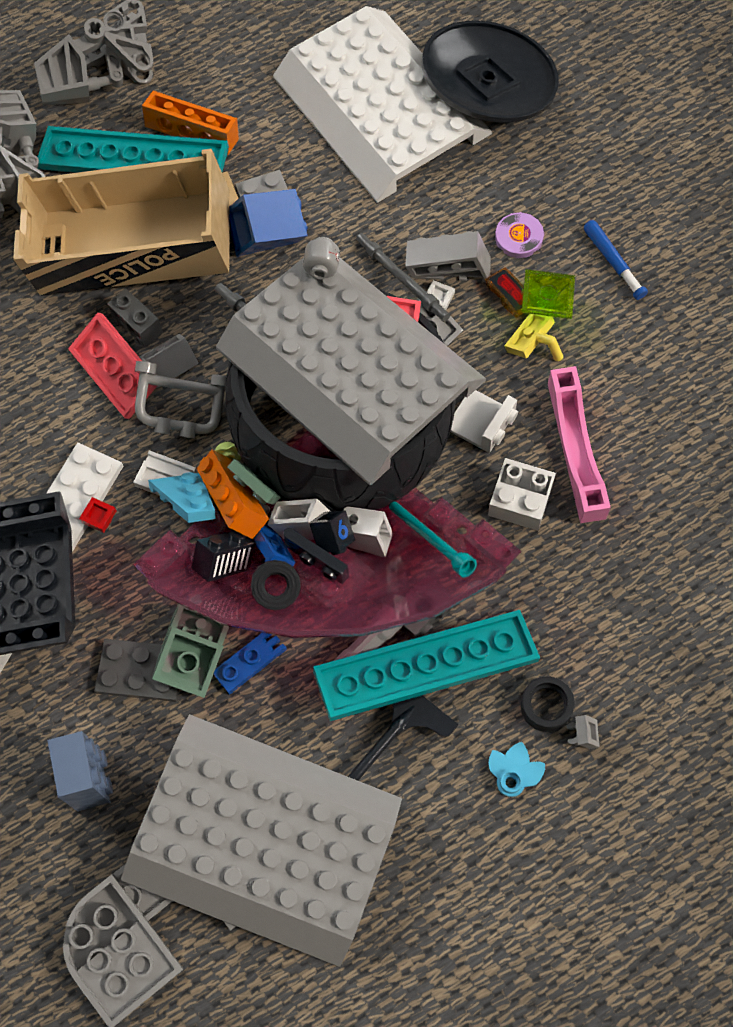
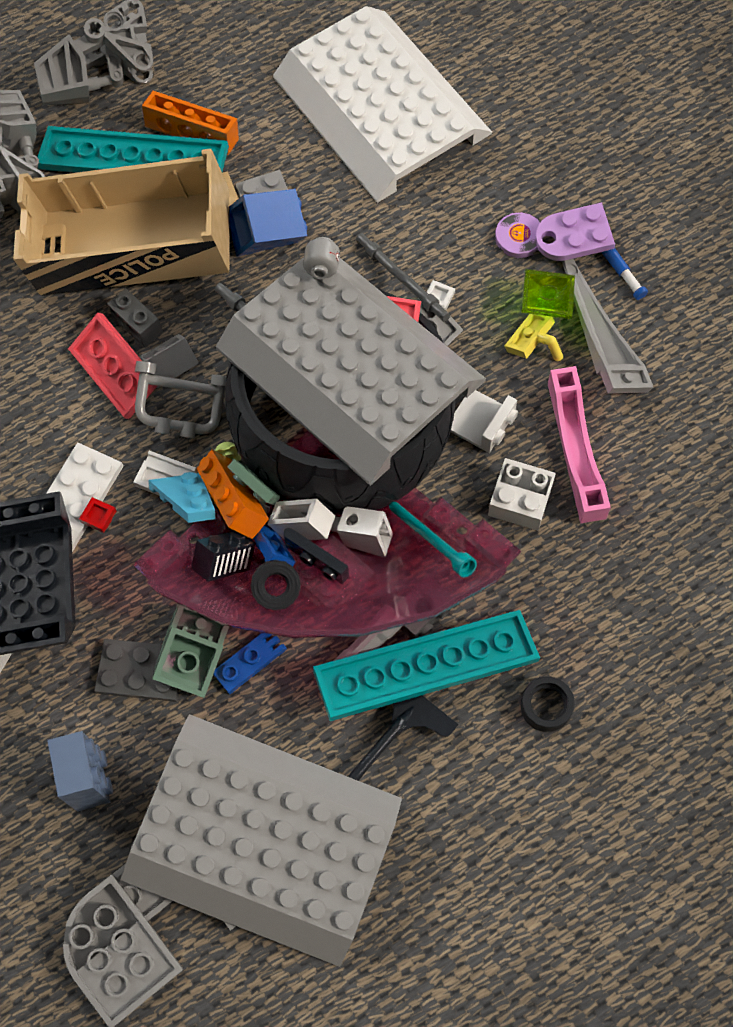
black brick [309,510,355,555] -> none
light grey wedge [405,231,491,282] -> none
black dish [421,20,559,122] -> none
slope [485,267,536,318] -> none
medium azure plate [488,742,545,797] -> none
light grey tile [566,715,600,749] -> none
none -> lavender plate [536,202,615,261]
none -> light grey plate [562,259,653,394]

